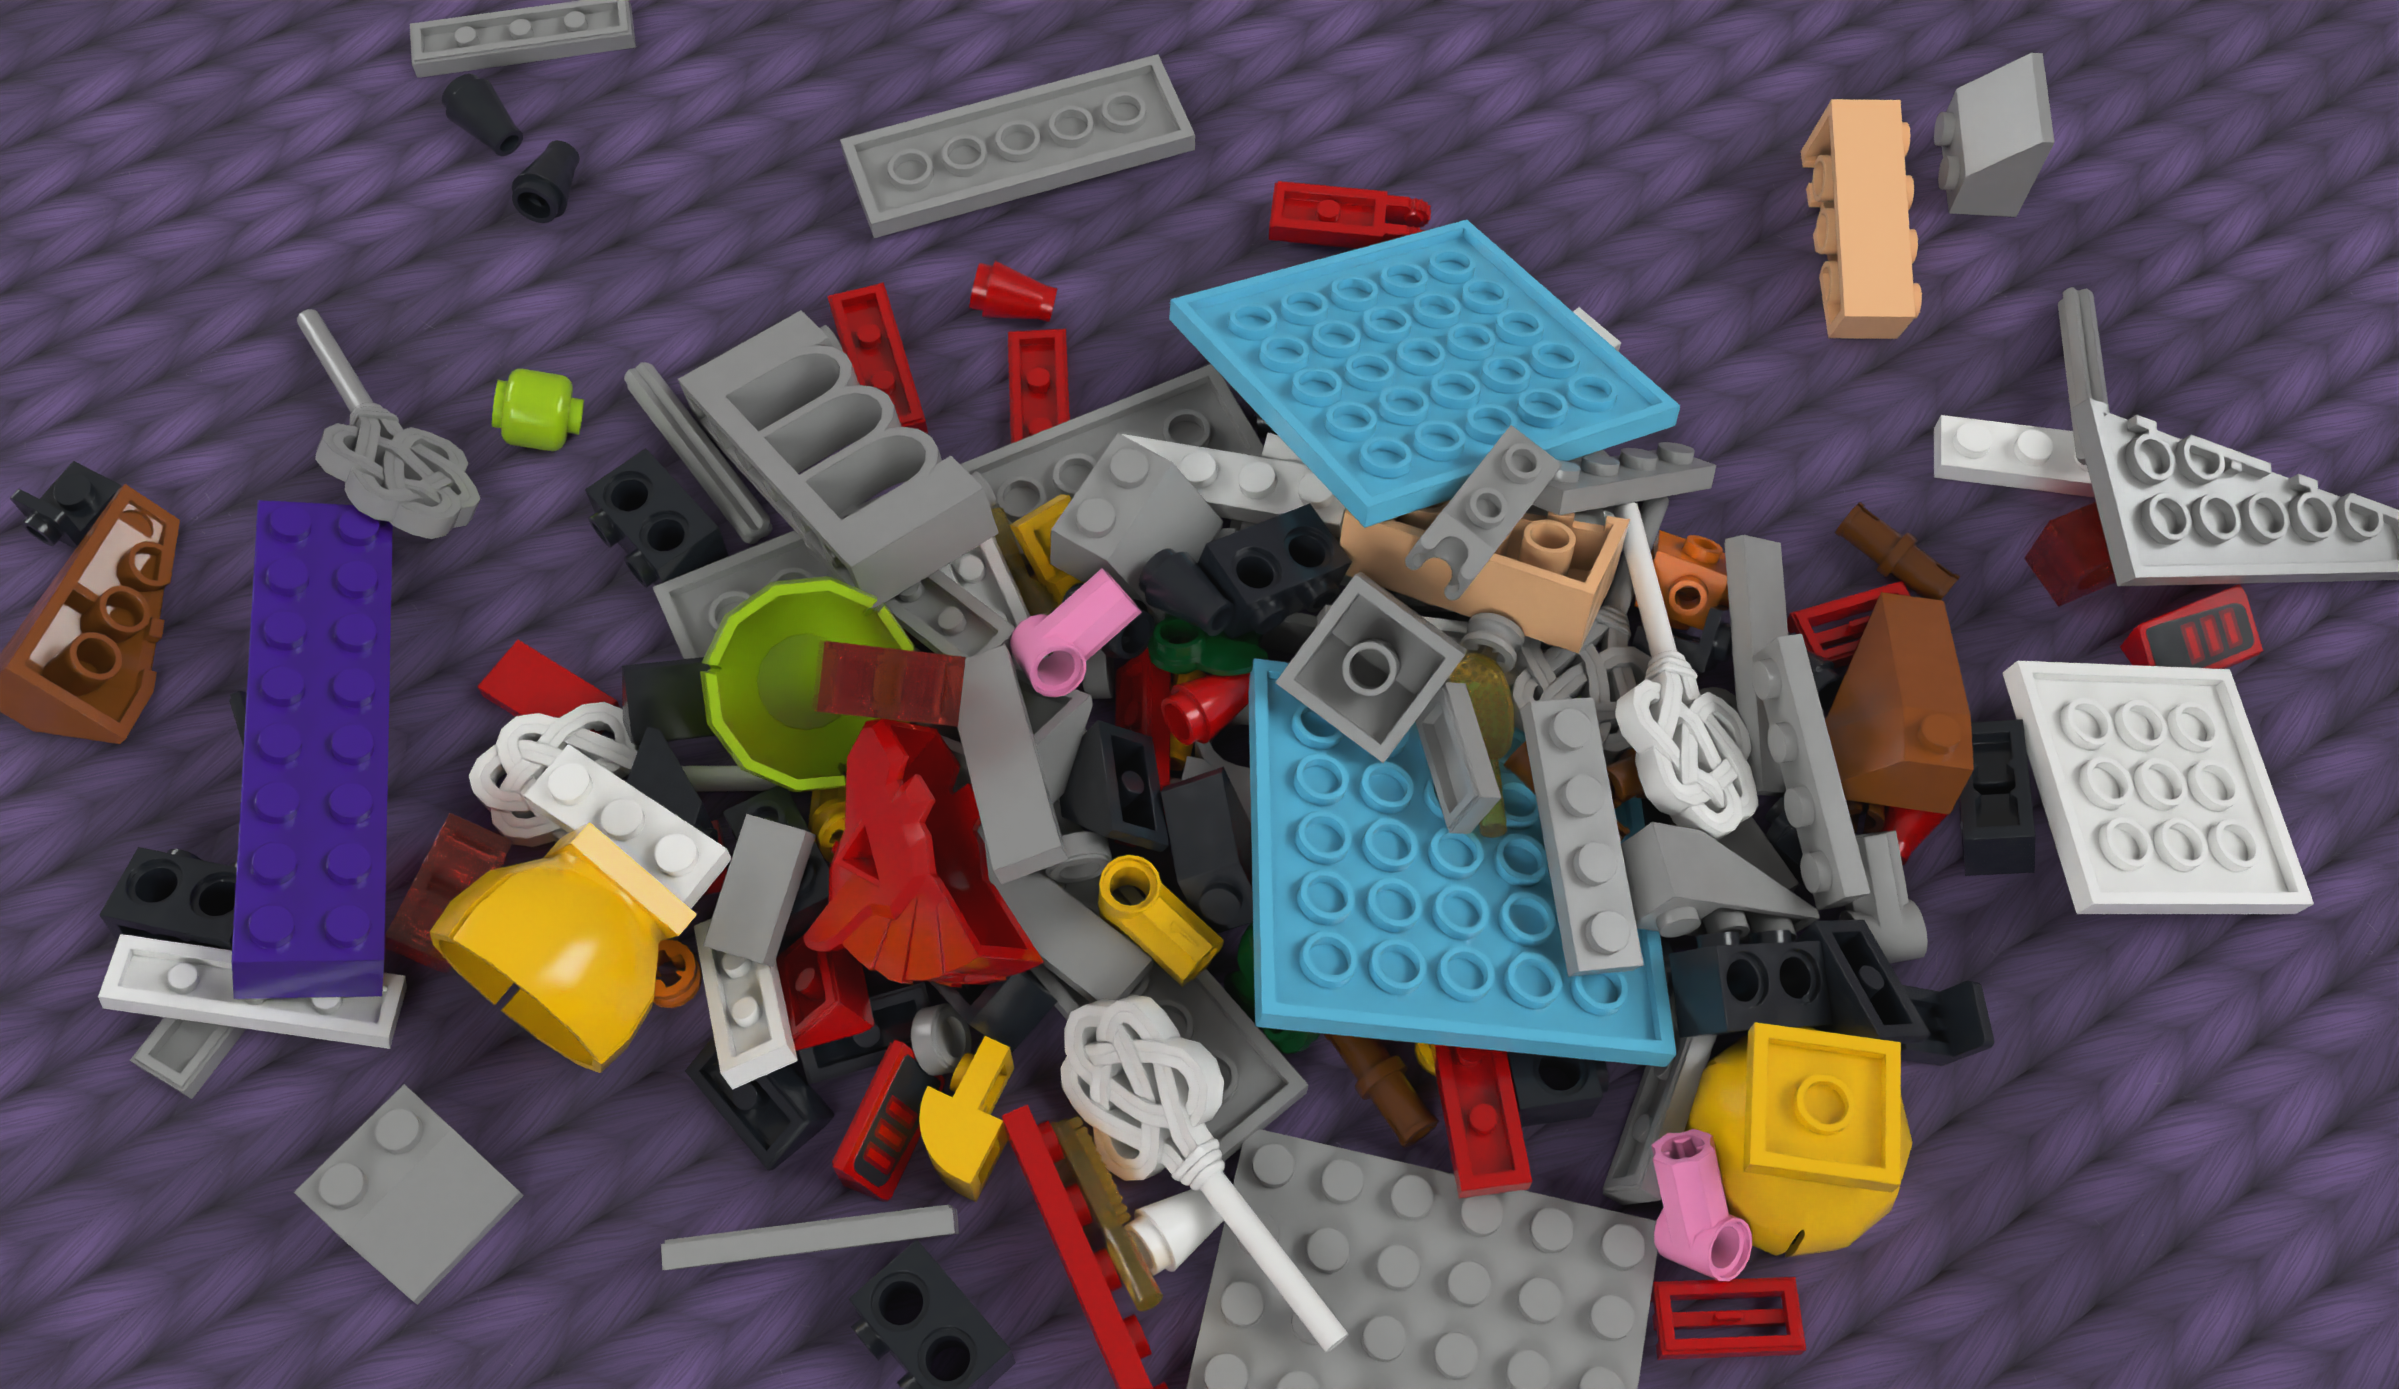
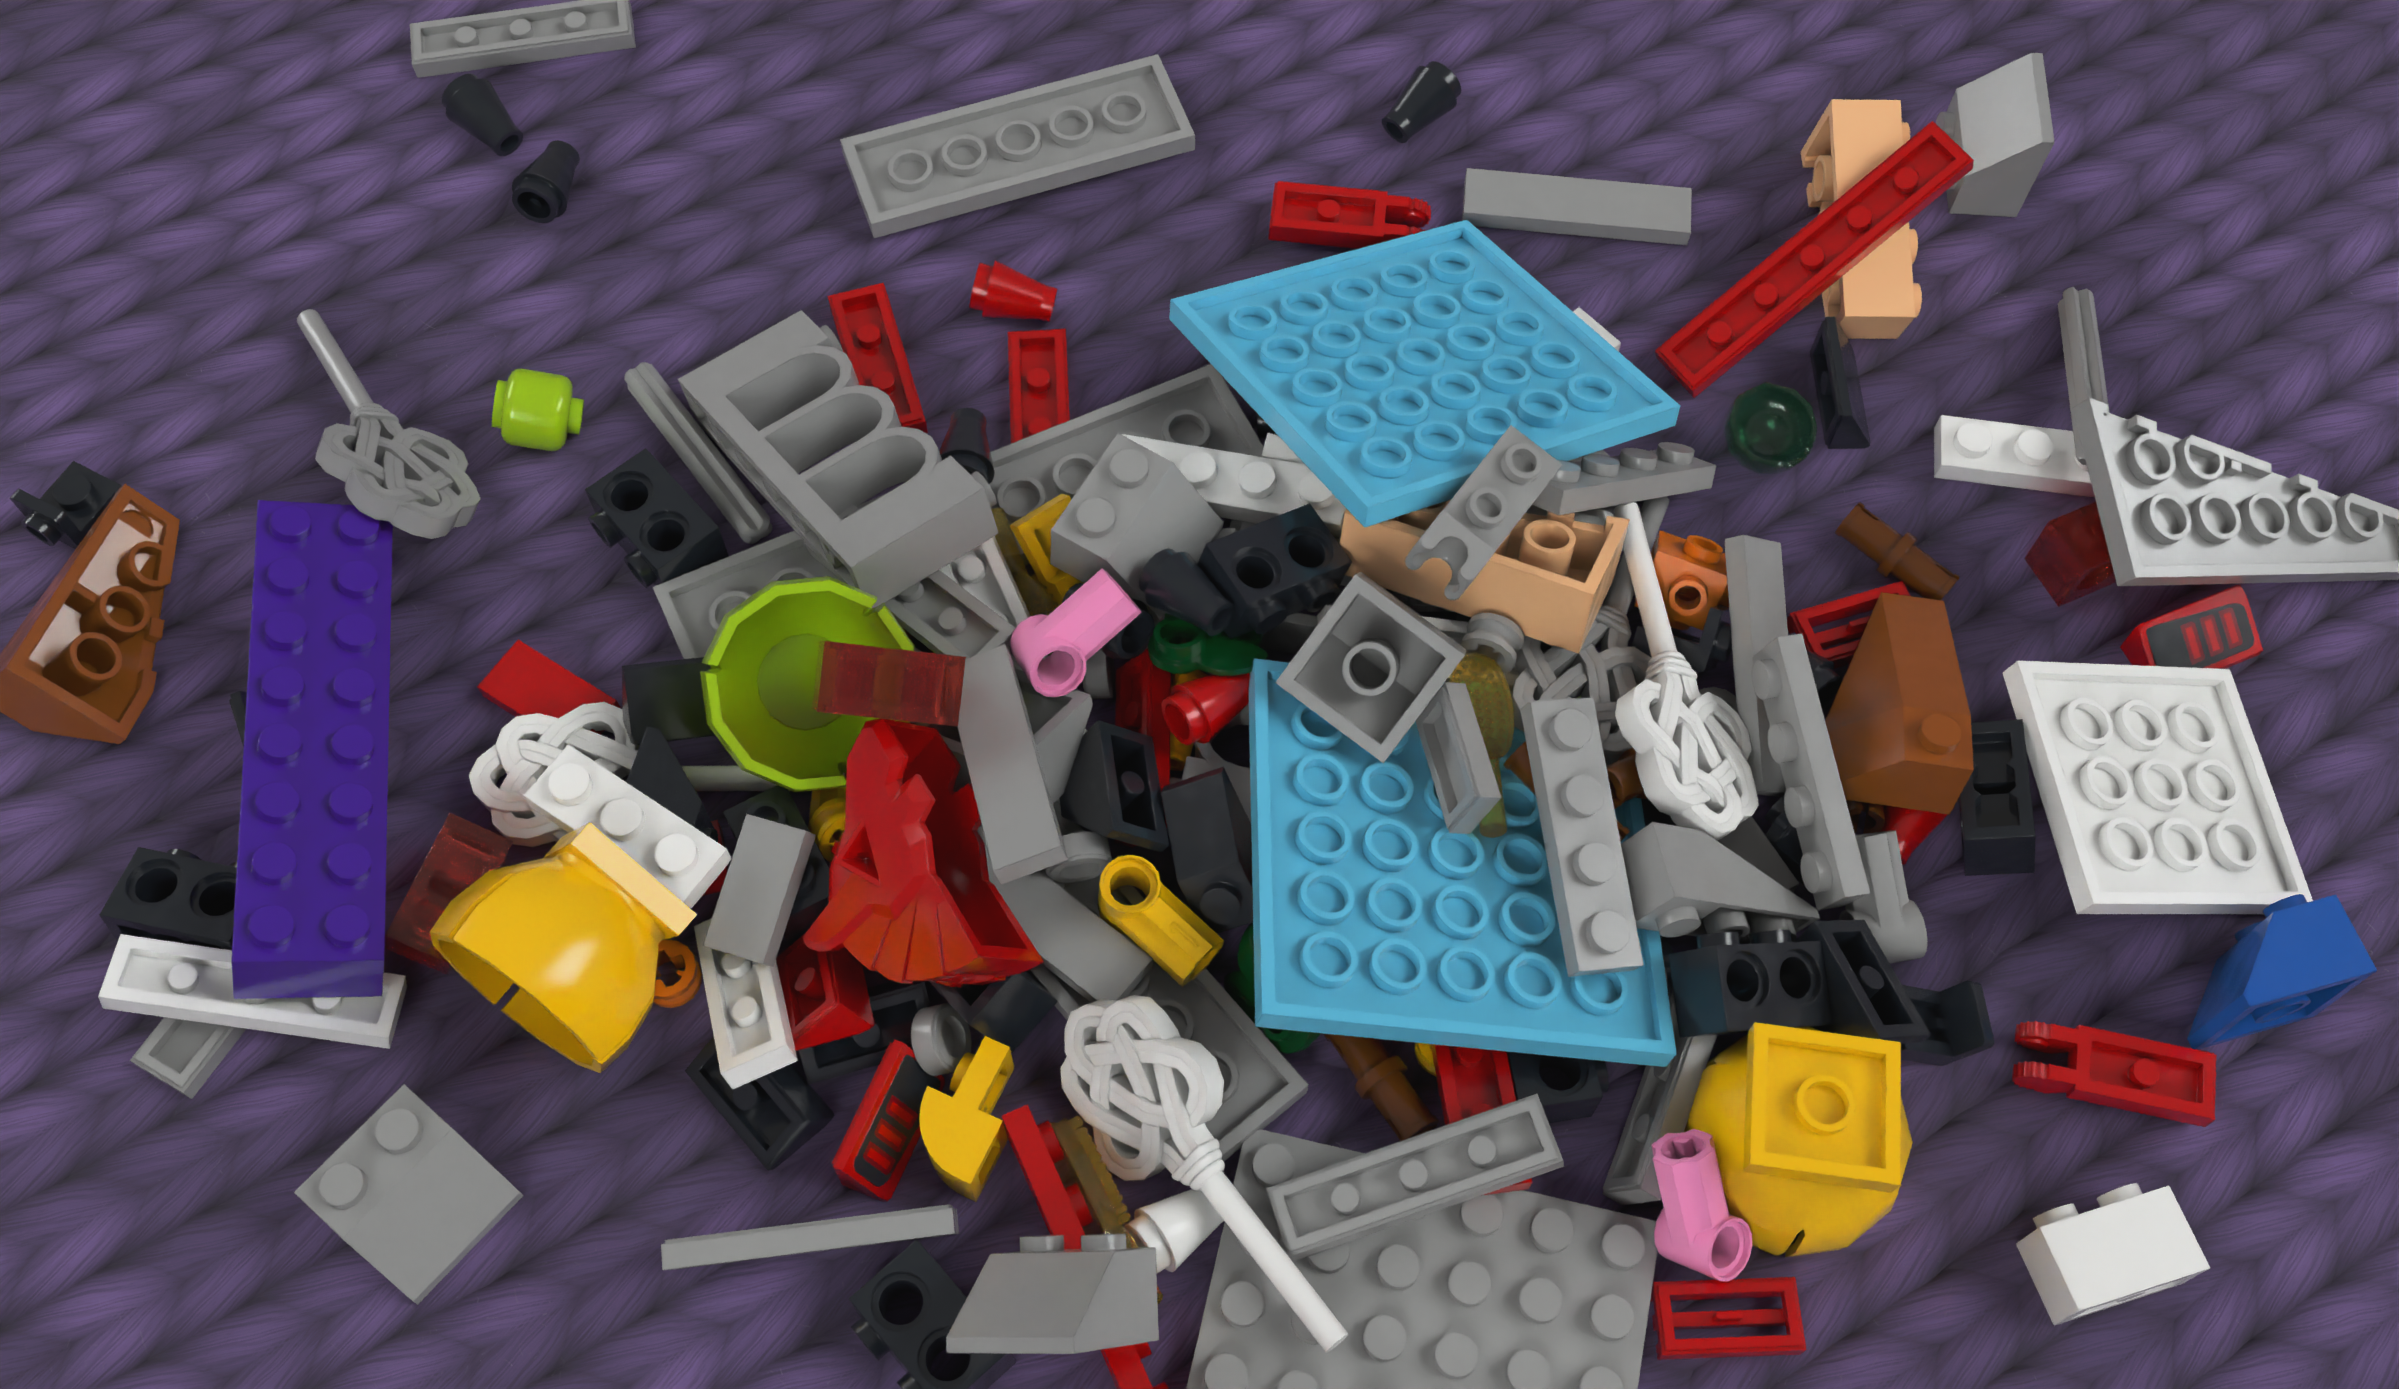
none -> black cone [939,408,995,484]
none -> light grey slope [946,1233,1159,1354]
none -> light grey tile [1266,1094,1564,1261]
none -> black cone [1382,61,1461,143]
none -> light grey tile [1462,168,1692,245]
none -> red tile [1655,121,1974,398]
none -> clear green hair [1723,382,1817,474]
none -> black slope [1810,317,1871,449]
none -> red hinge [2012,1021,2217,1127]
none -> white brick [2016,1183,2210,1326]
none -> blue slope [2187,894,2377,1050]

